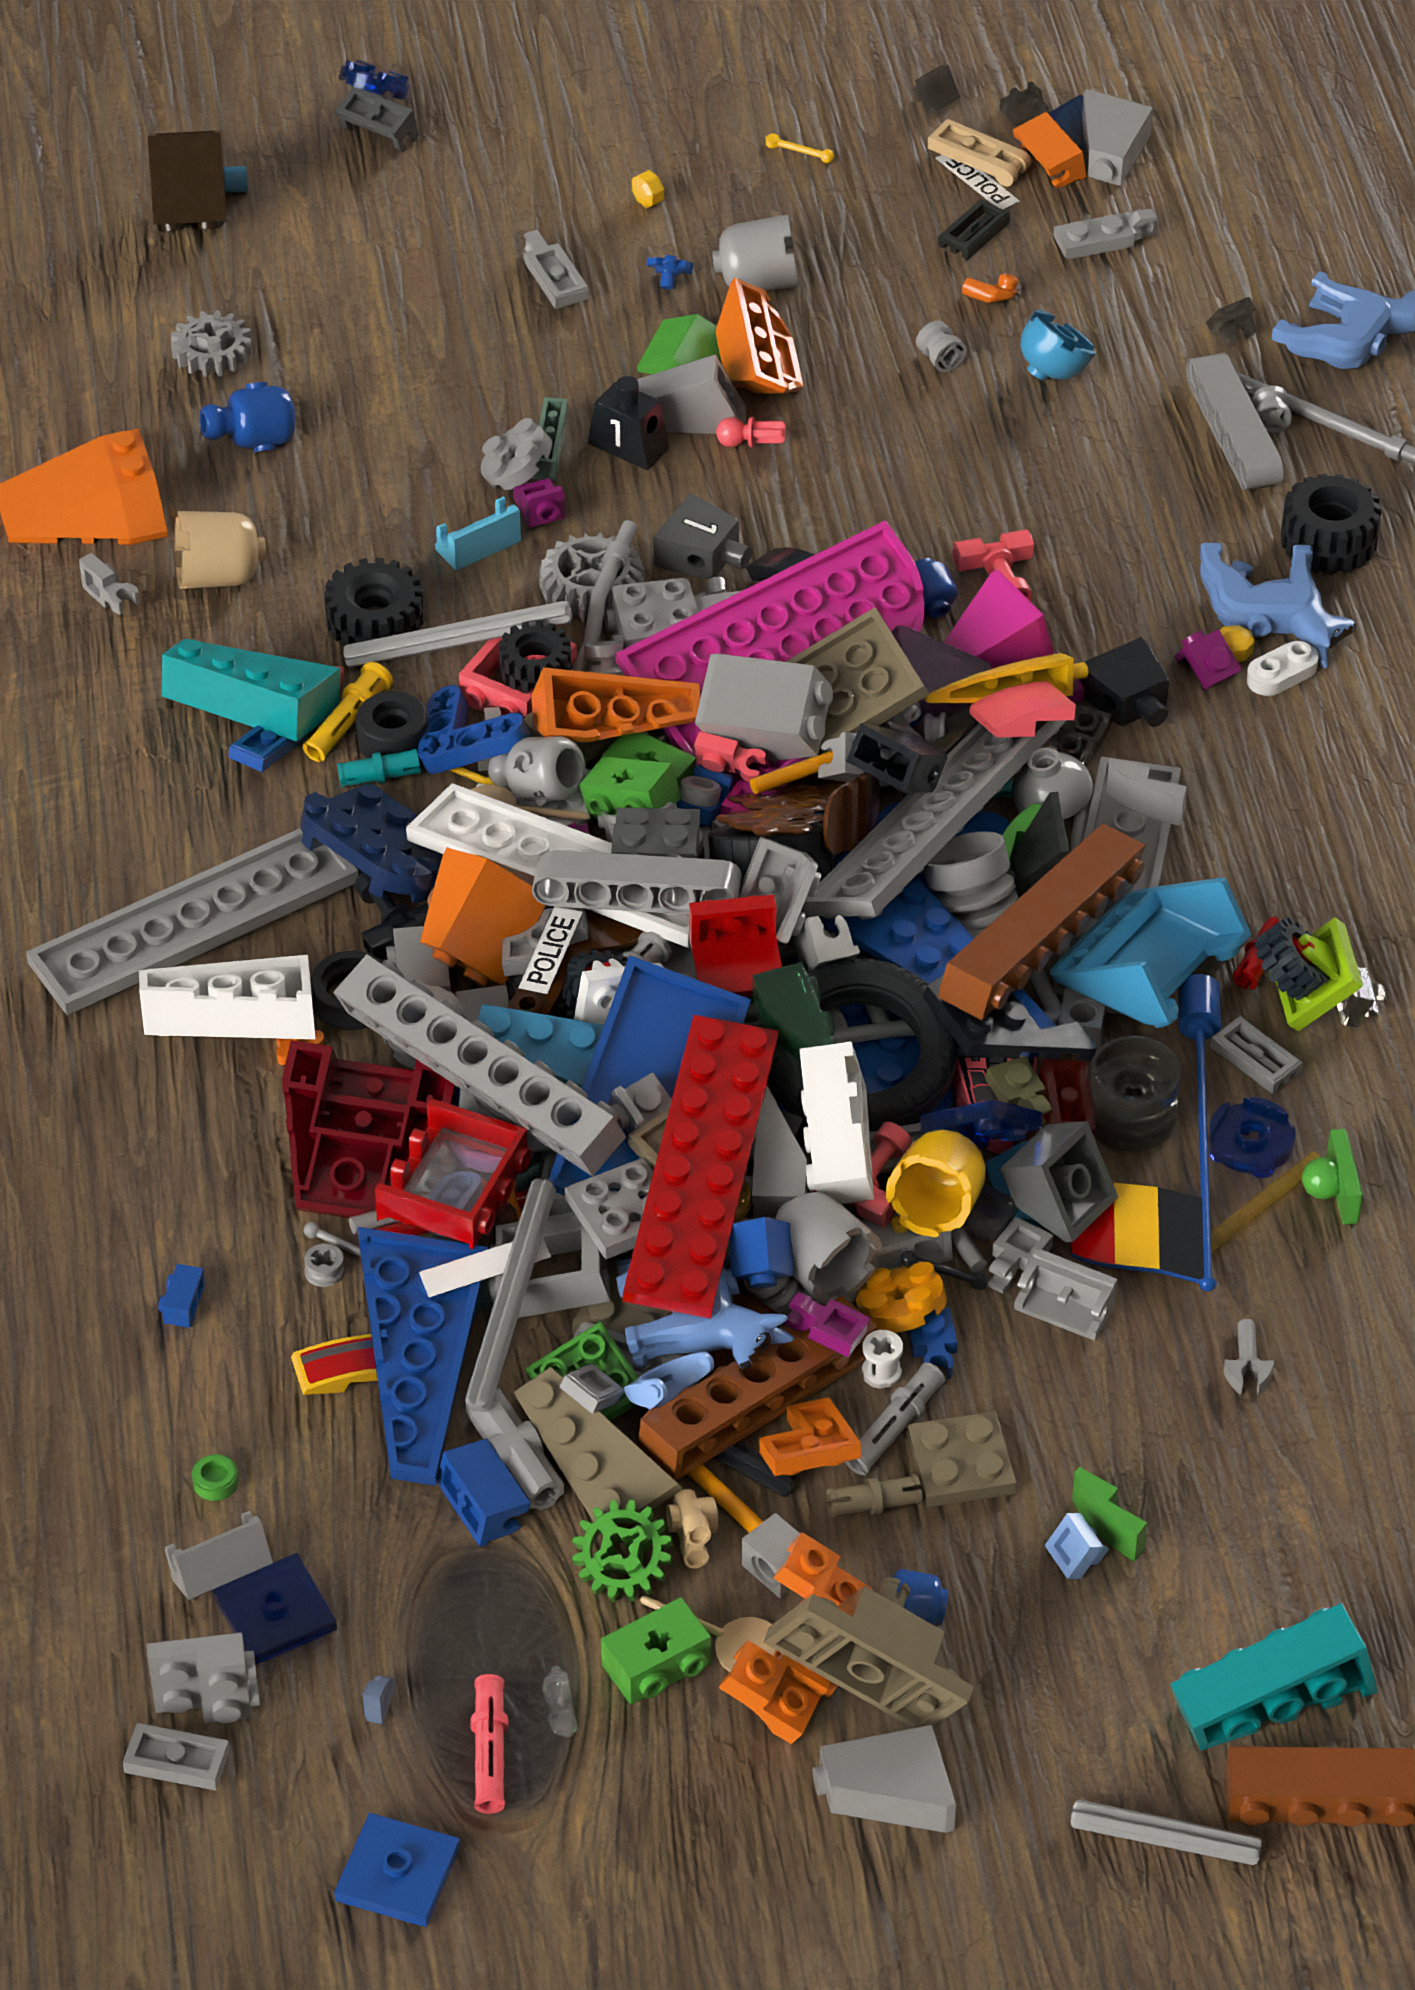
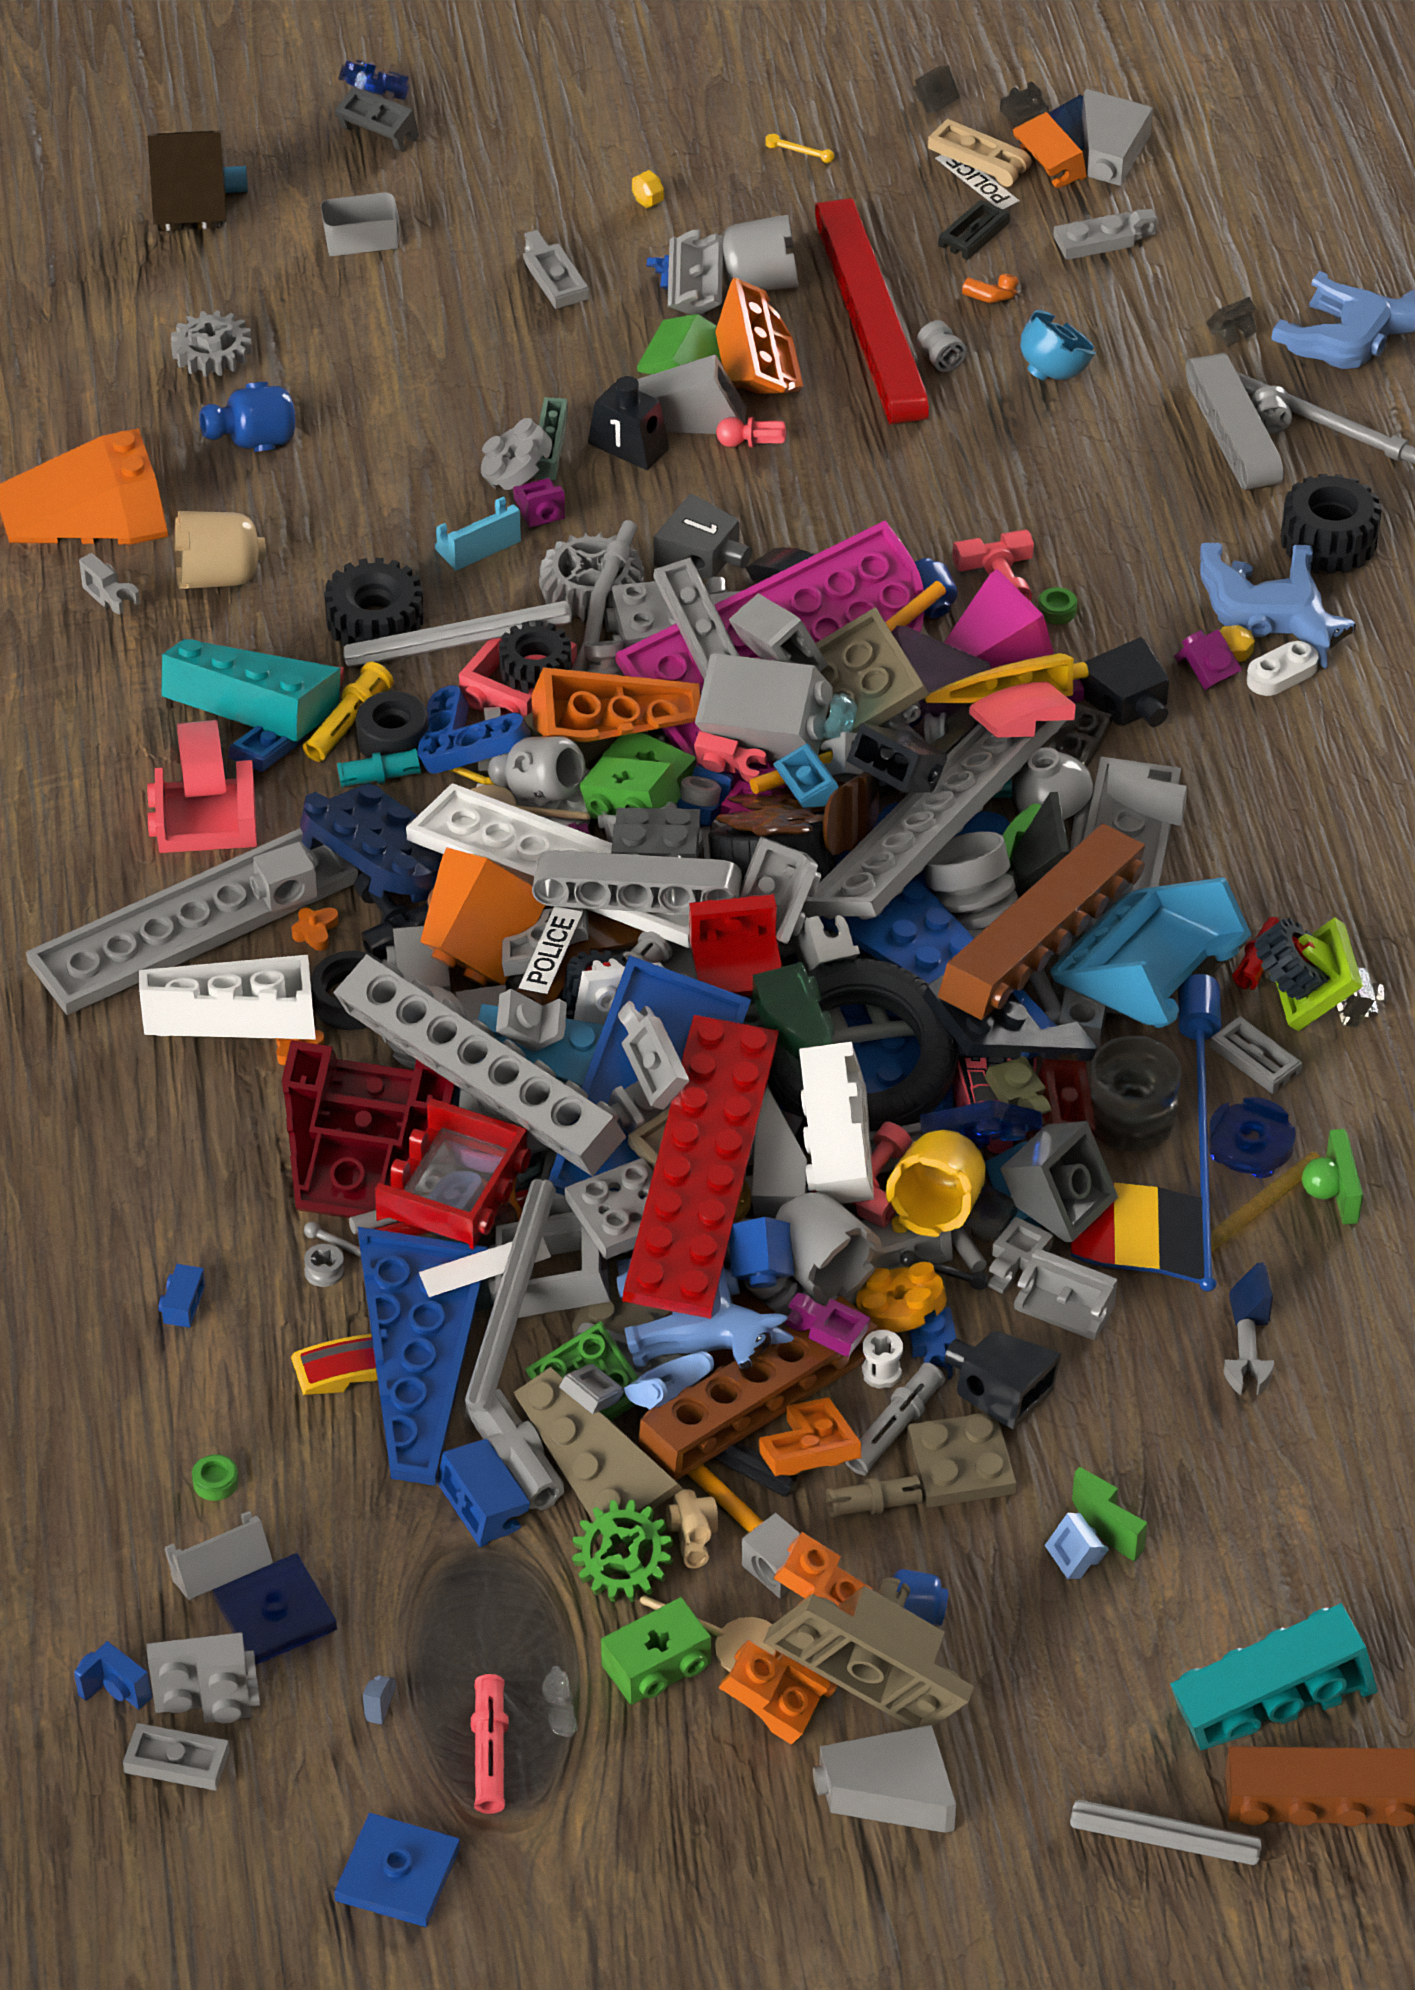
none -> blue bracket [74,1641,152,1710]
none -> coral panel [147,760,257,853]
none -> coral beam [177,720,226,798]
none -> light grey brick [250,842,318,913]
none -> orange piece [291,907,339,951]
none -> light grey piece [321,193,399,256]
none -> light grey bracket [496,989,567,1052]
none -> light grey plate [618,1001,690,1110]
none -> light grey tile [653,557,739,681]
none -> light grey hinge [668,229,723,315]
none -> light grey slope [729,593,828,672]
none -> dark azure slope [773,743,839,808]
none -> red beam [815,198,929,425]
none -> clear light blue plate [822,693,858,740]
none -> light orange bar [885,581,946,636]
none -> black torso [945,1331,1061,1429]
none -> bright green tile [1038,587,1077,624]
none -> dark blue slope [1229,1262,1273,1326]

